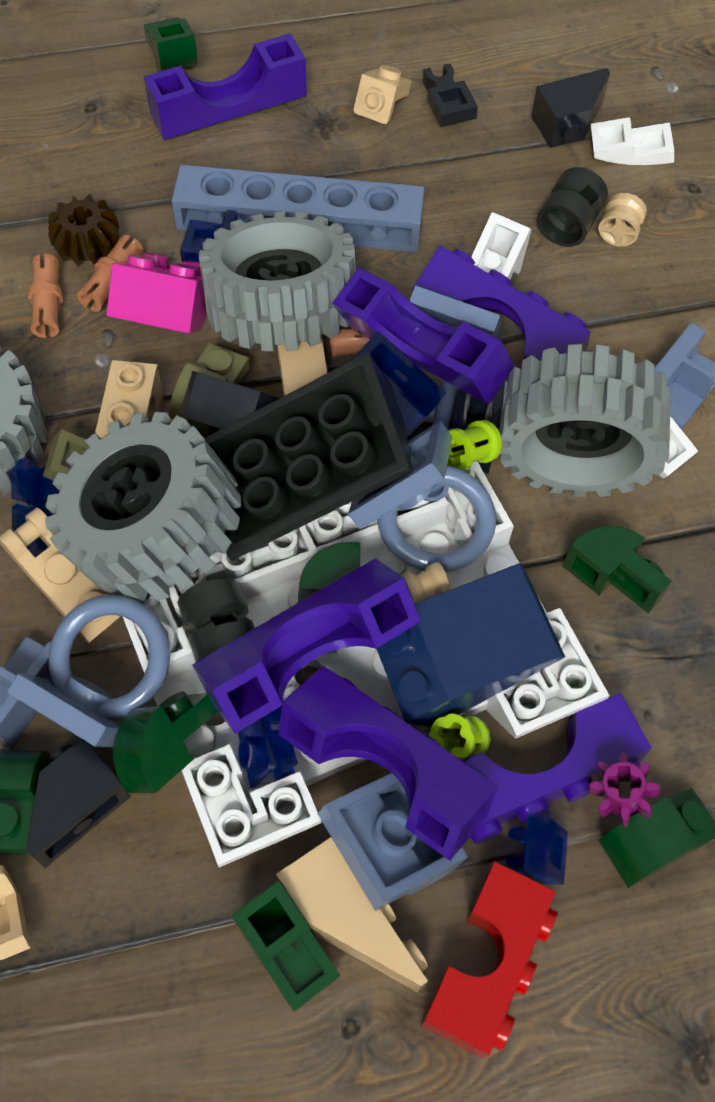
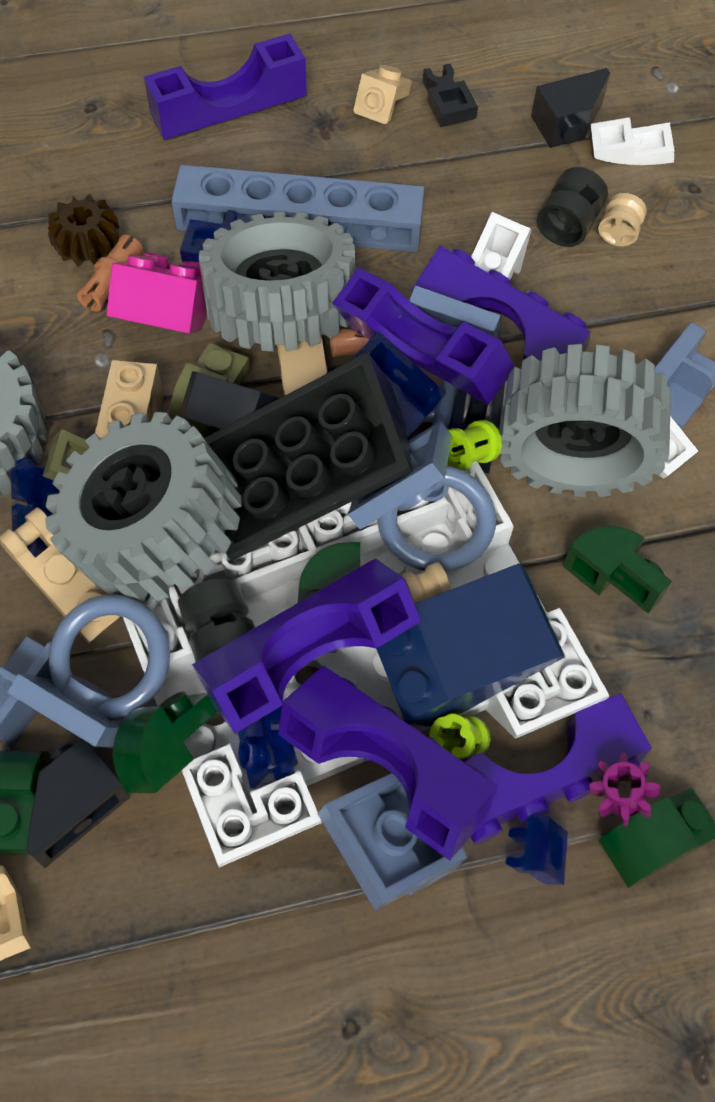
nougat pin [28,254,63,338] -> none
dark green brick [143,17,198,72] -> none
dark green brick [231,880,340,1012] -> none
tan slope [276,837,429,992] -> none
red arch [421,861,558,1058] -> none

